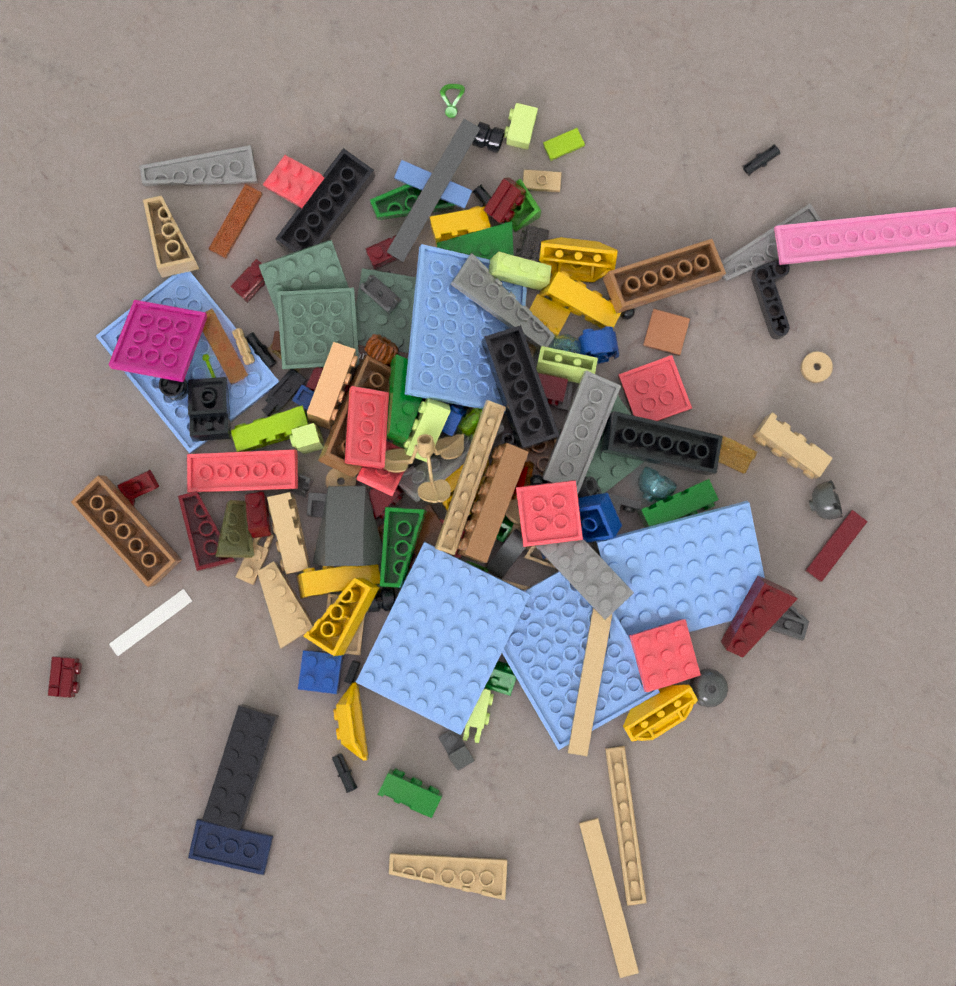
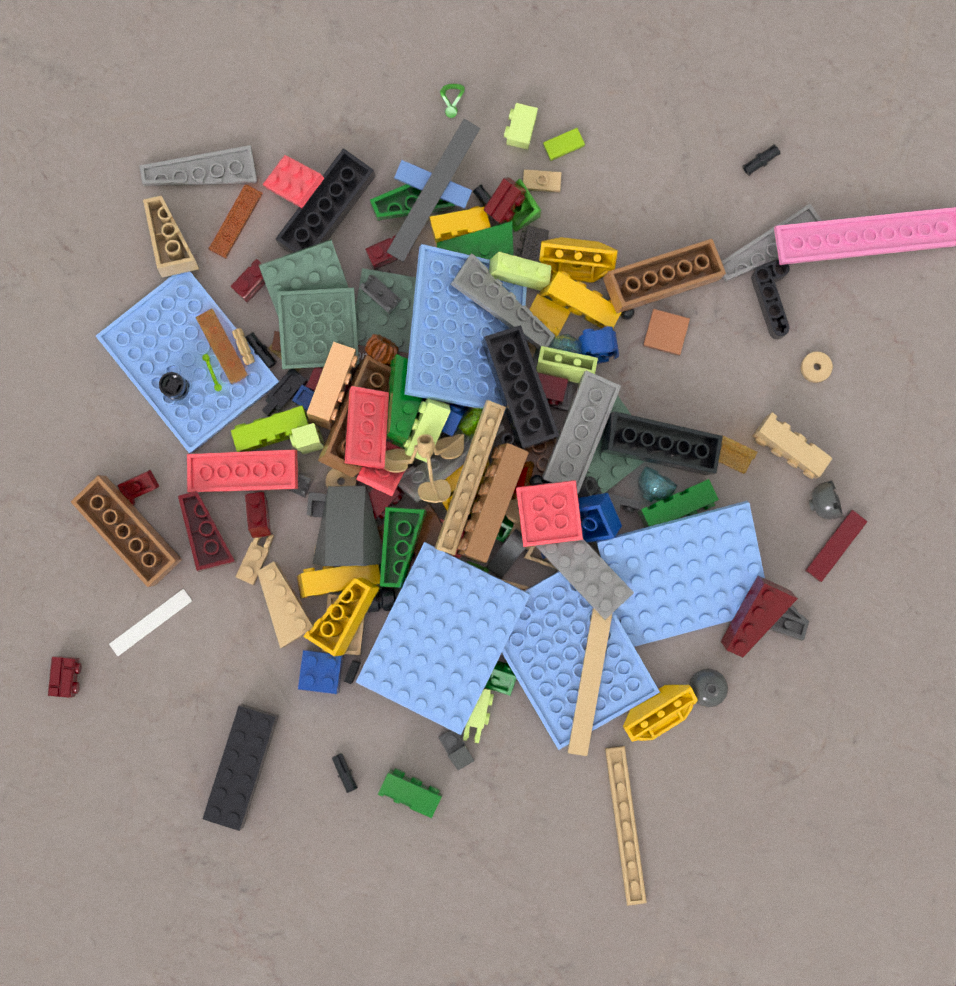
dark pink plate [108,300,208,382] -> none
black slope [188,377,231,442] -> none
dark blue tile [188,819,274,875] -> none
olive wing [216,500,254,558] -> none
tan wedge [267,492,311,575] -> none
yellow wedge [333,682,369,761] -> none
tan wing [389,853,507,900] -> none
black wheel [472,122,505,153] -> none
tan tile [579,818,639,978] -> none
coral plate [618,355,692,421] -> none
coral plate [629,619,701,692] -> none

